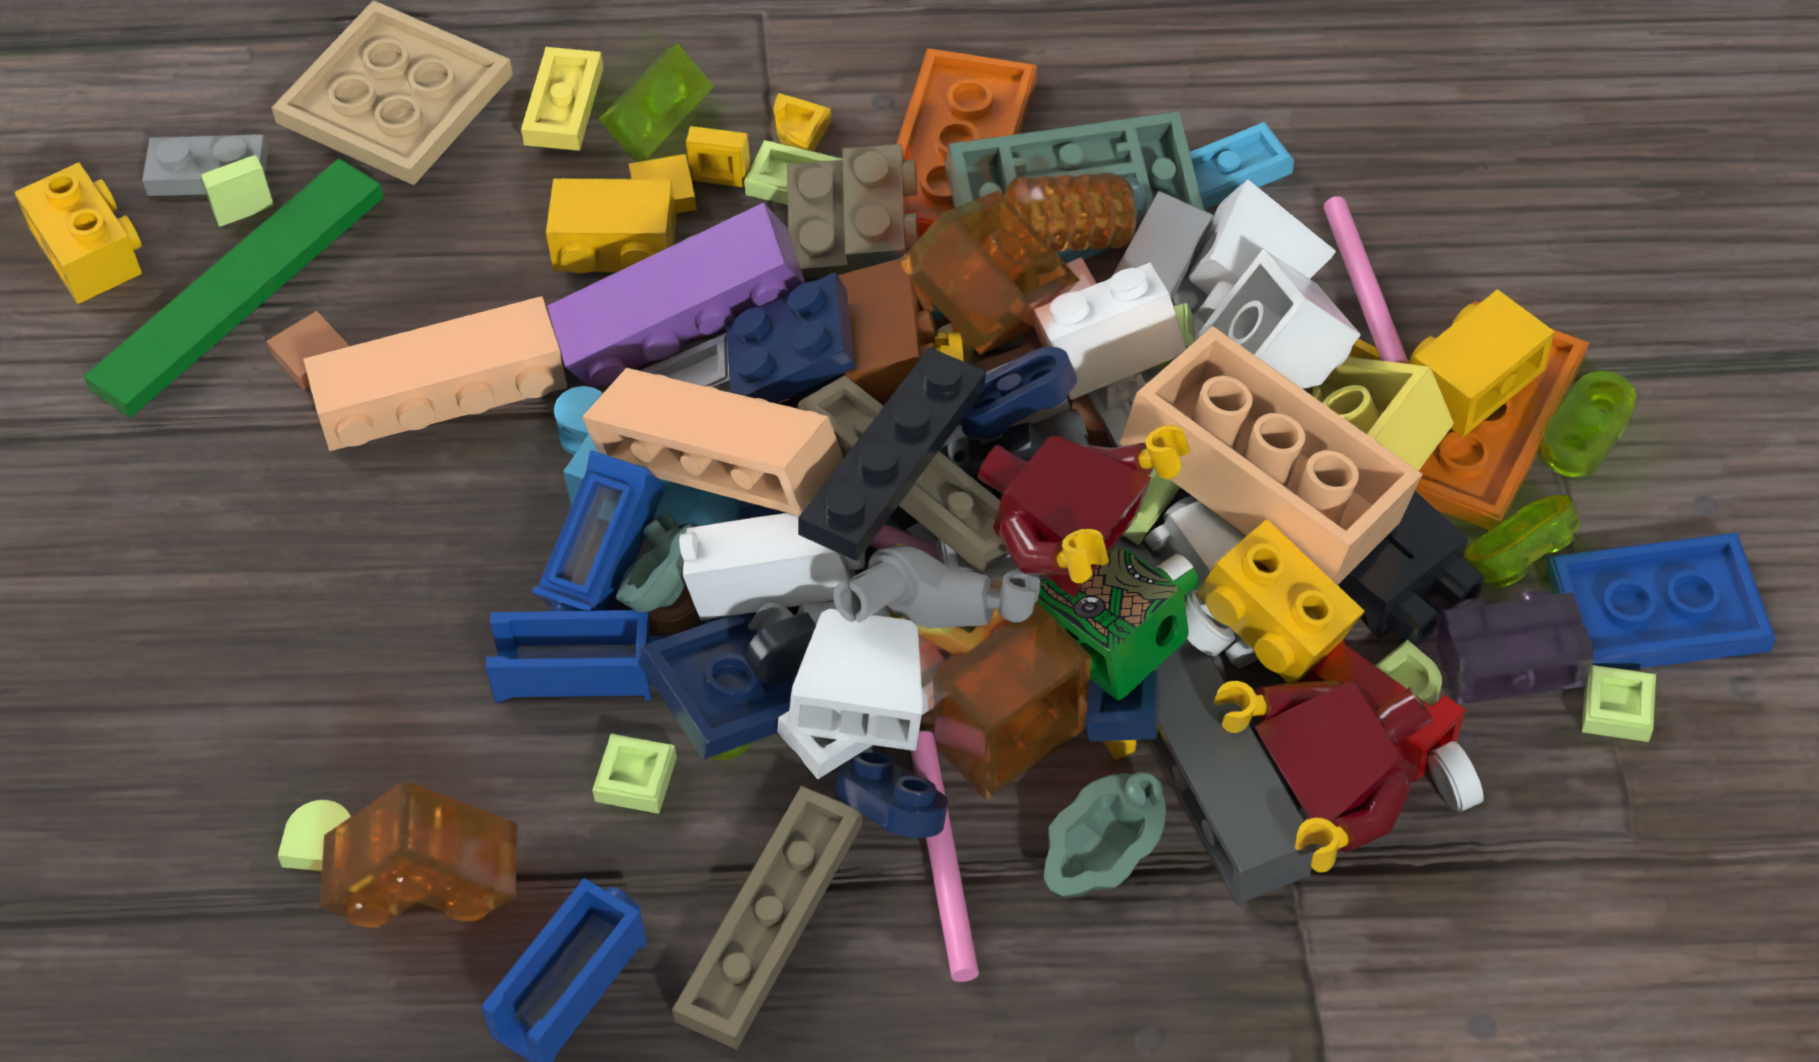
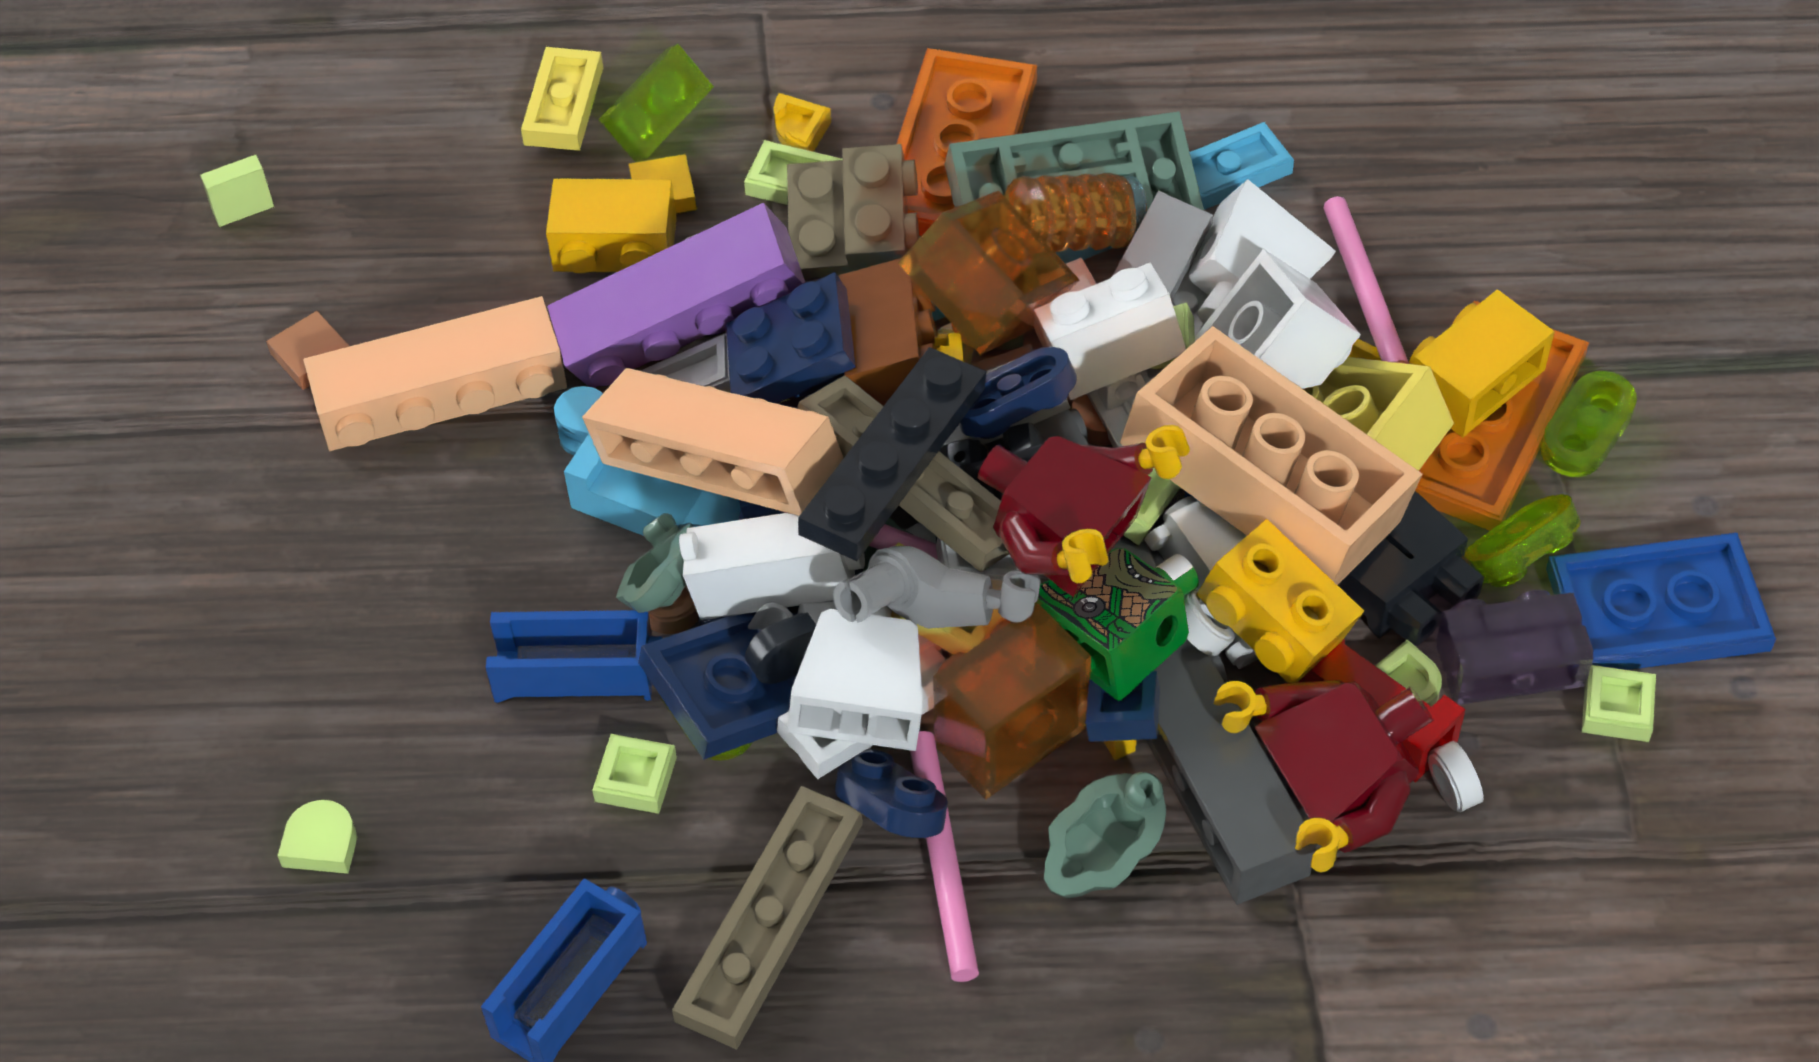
yellow brick [14,162,142,305] -> none
green tile [83,159,384,418] -> none
light grey plate [142,134,268,196] -> none
tan plate [271,0,513,185] -> none
clear orange brick [319,781,518,928] -> none
blue window [532,450,665,611] -> none
yellow tile [686,126,751,187] -> none

